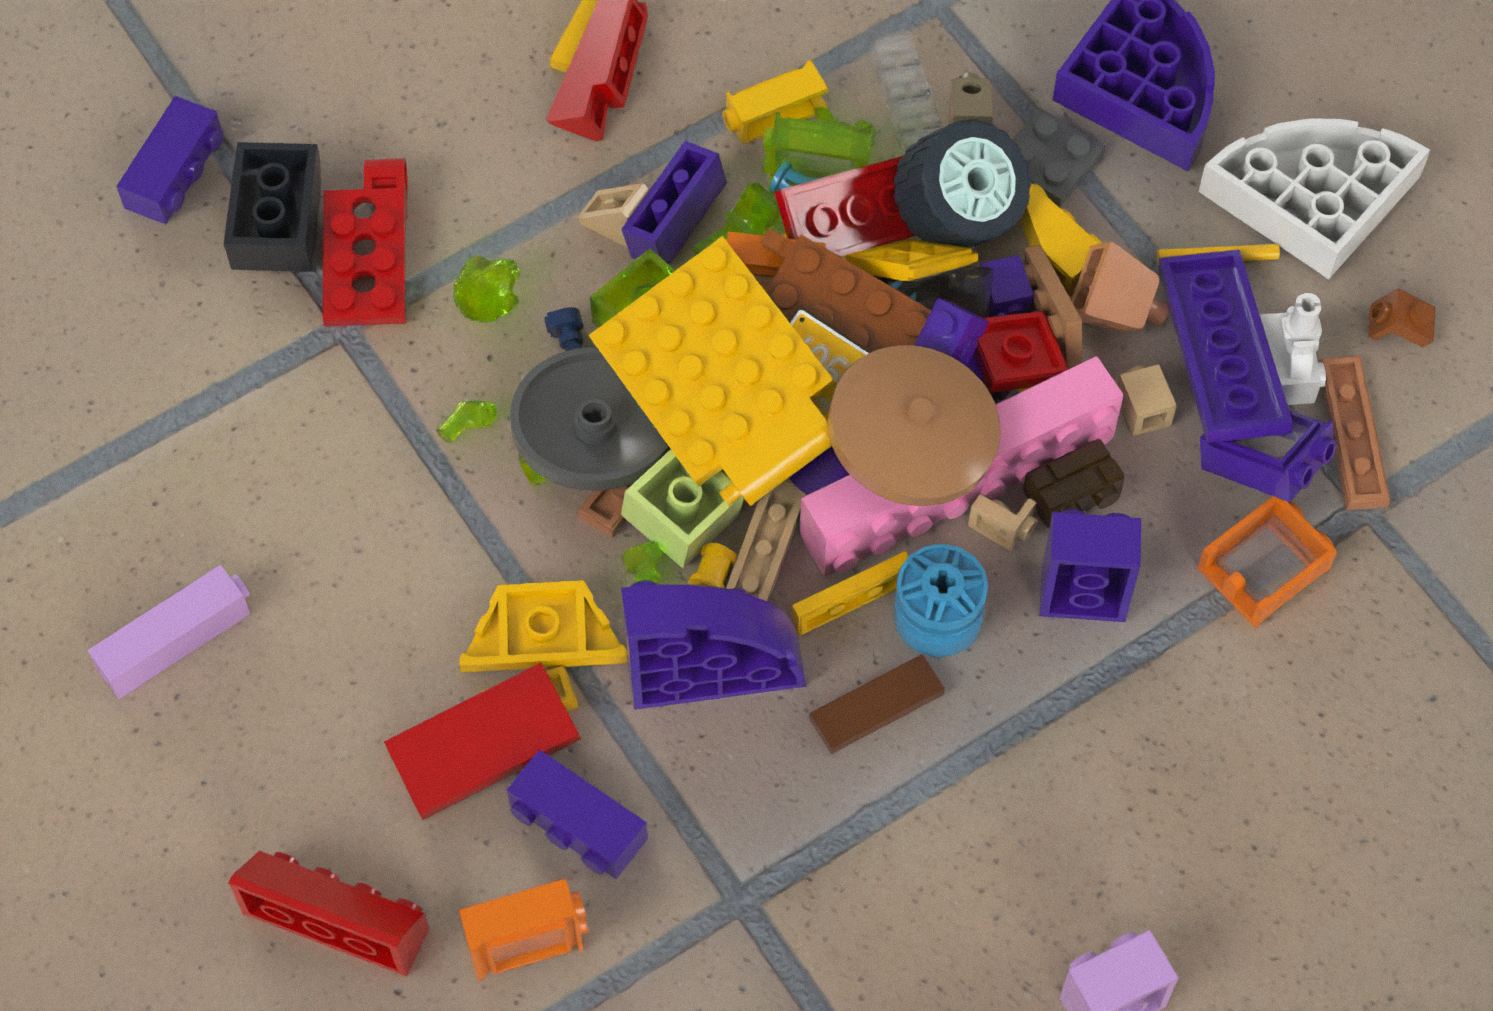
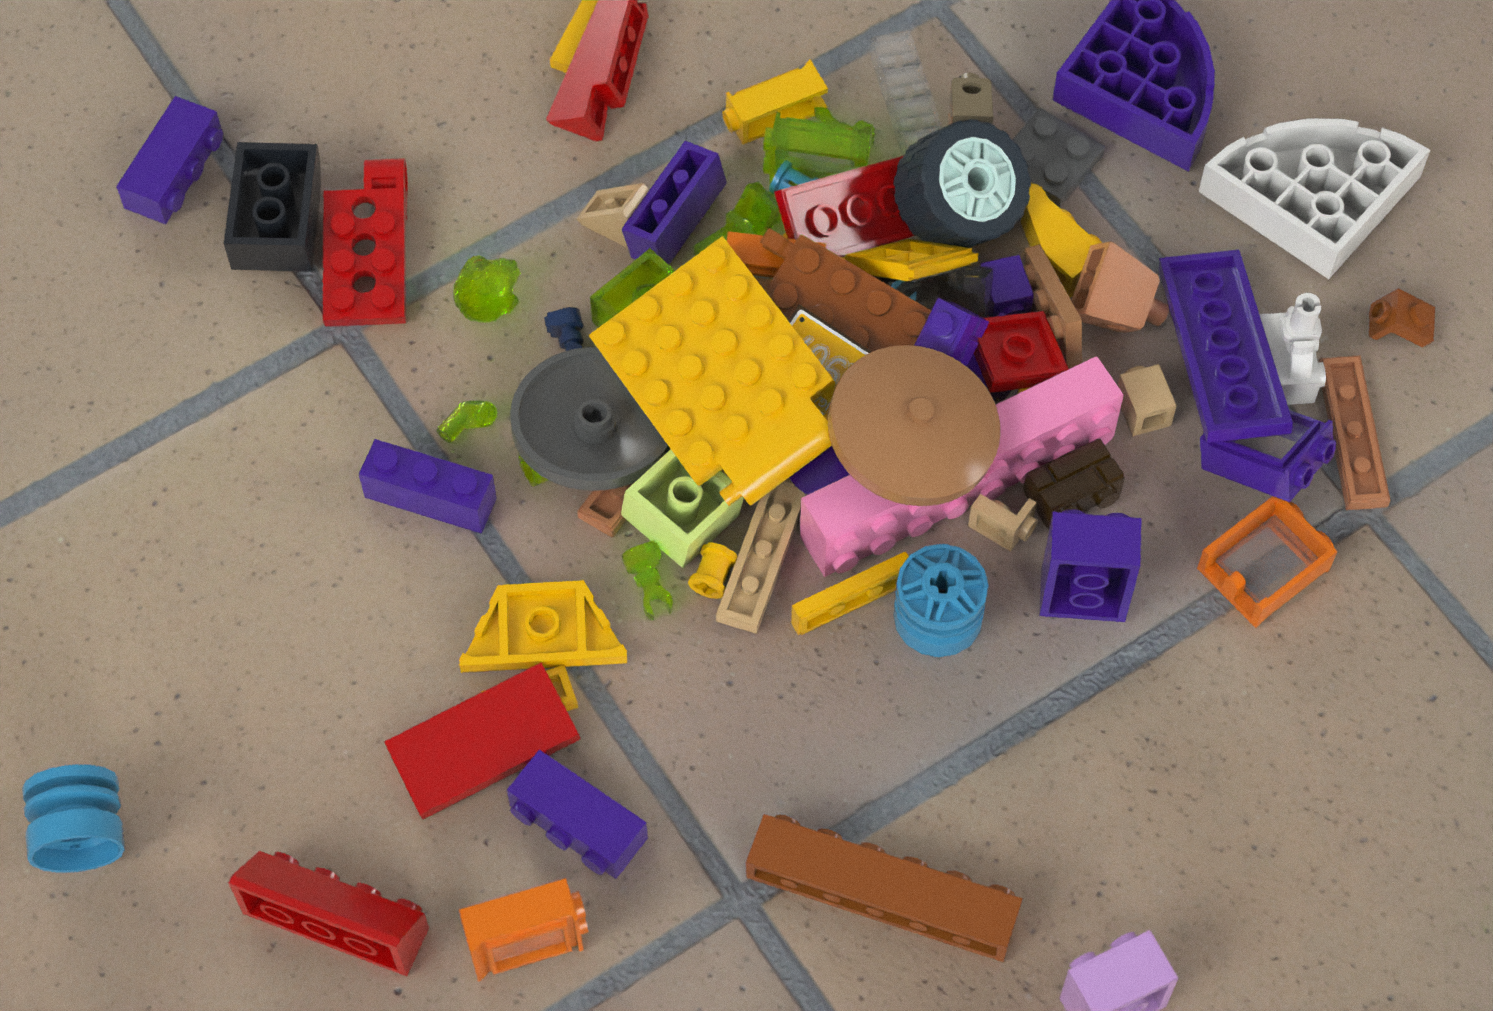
lavender brick [87,565,250,700] -> none
dark purple brick [621,580,806,710] -> none
reddish brown tile [809,654,945,754] -> none
yellow bar [1156,244,1280,266] -> none
none -> dark azure wheel [22,764,125,873]
none -> dark purple brick [359,439,497,534]
none -> dark orange brick [746,814,1023,962]

